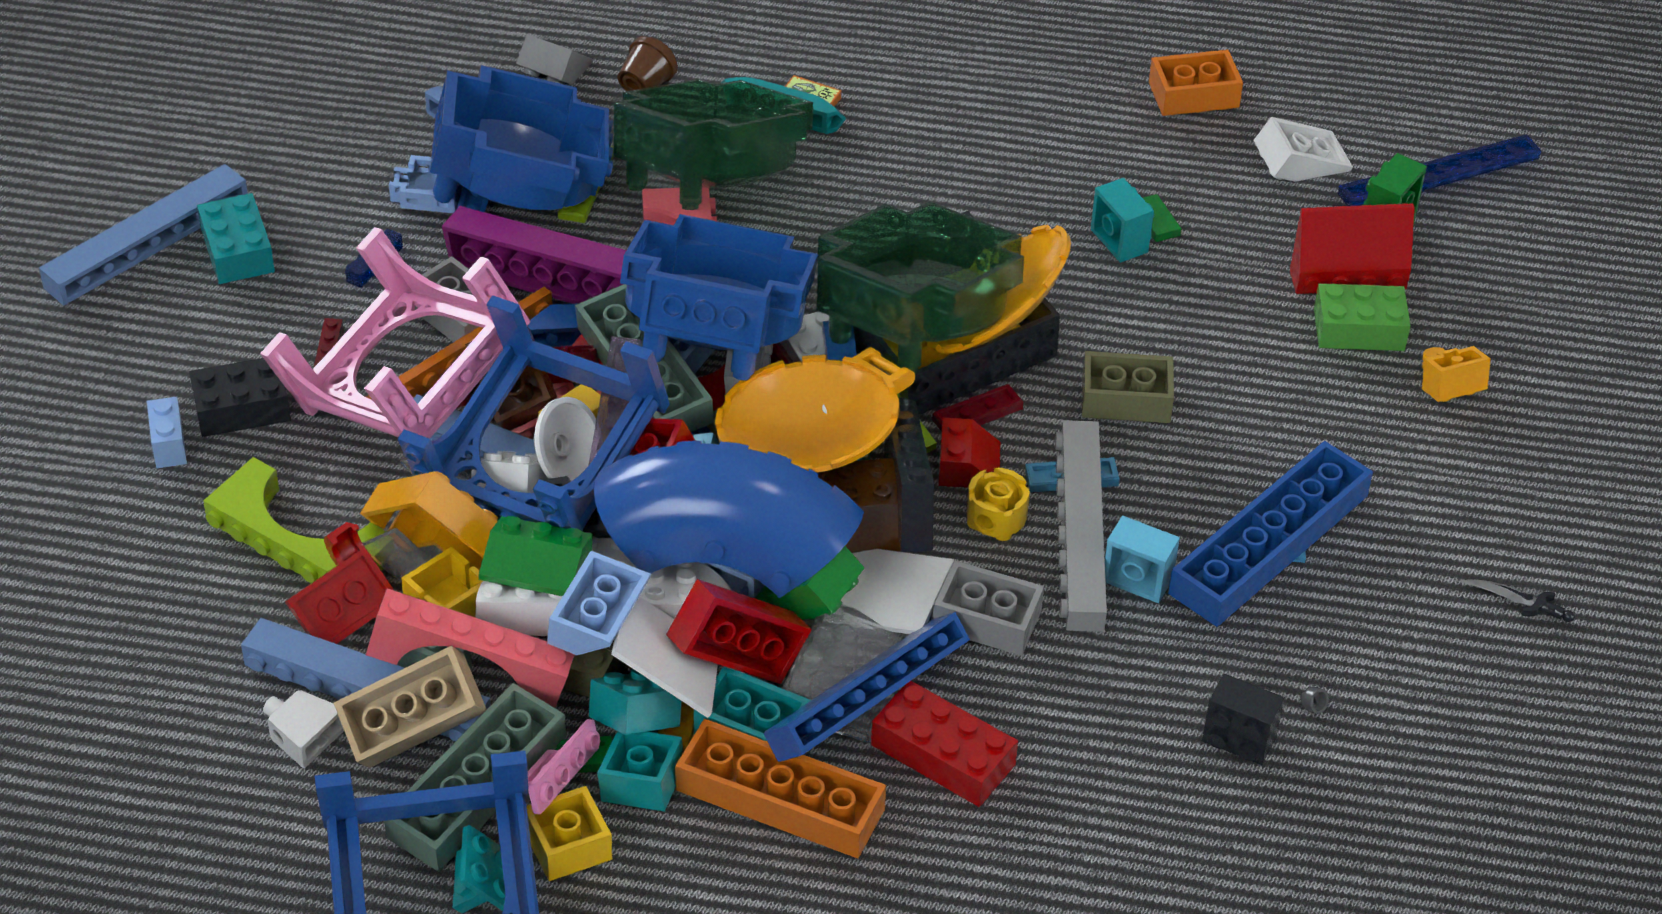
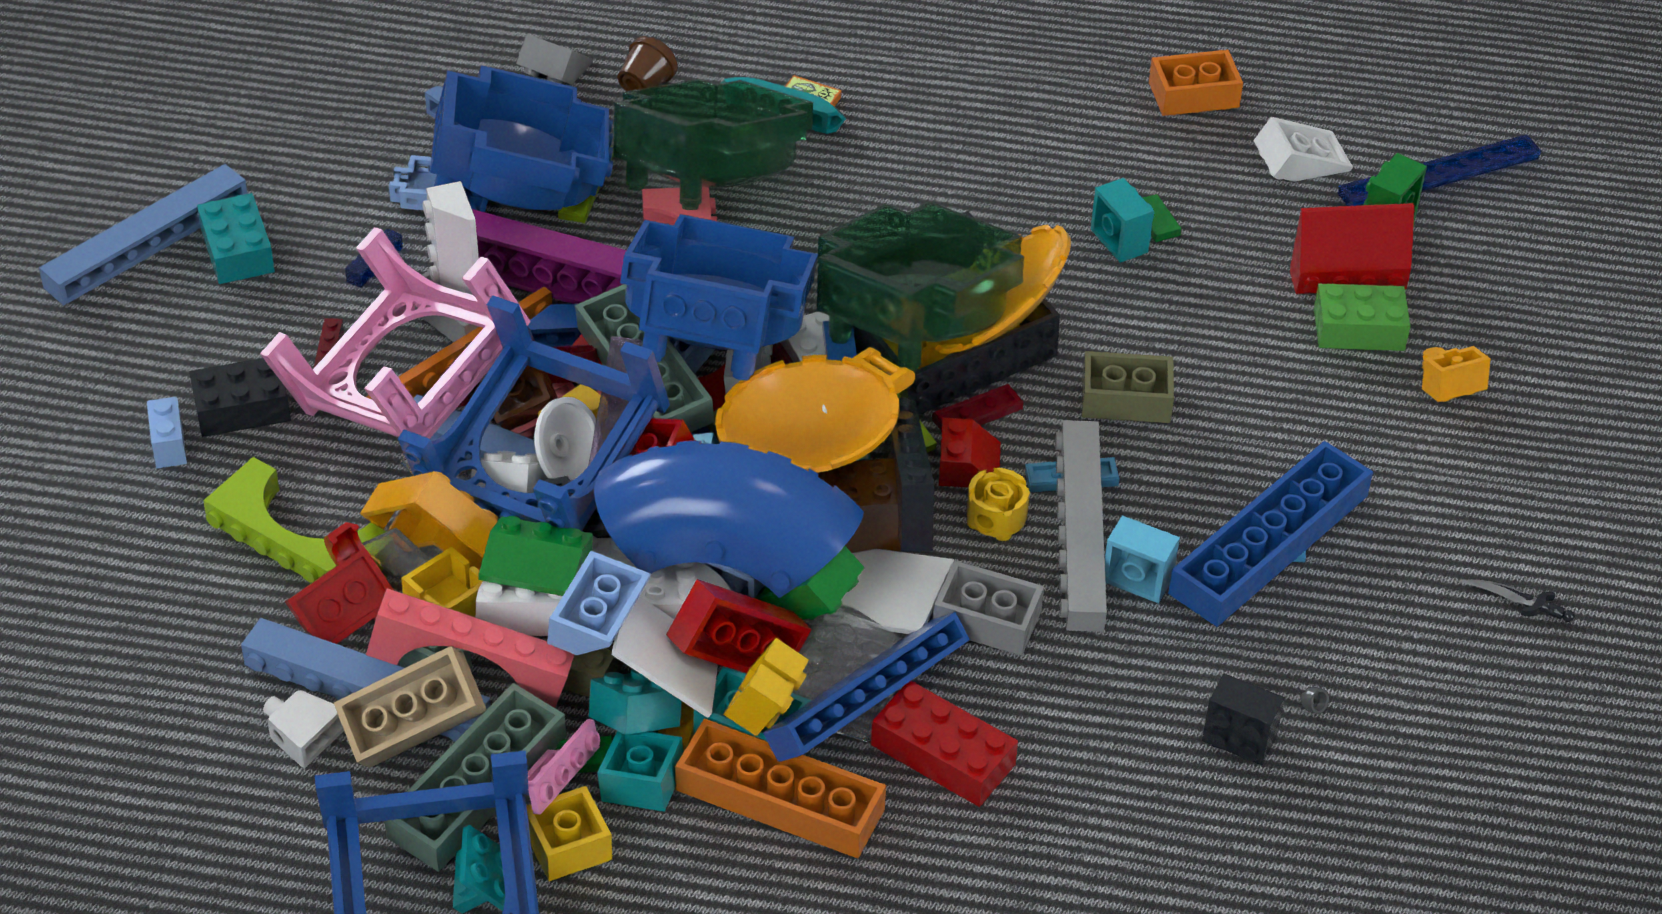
none -> white slope [423,181,479,295]
none -> yellow piece [723,638,809,736]

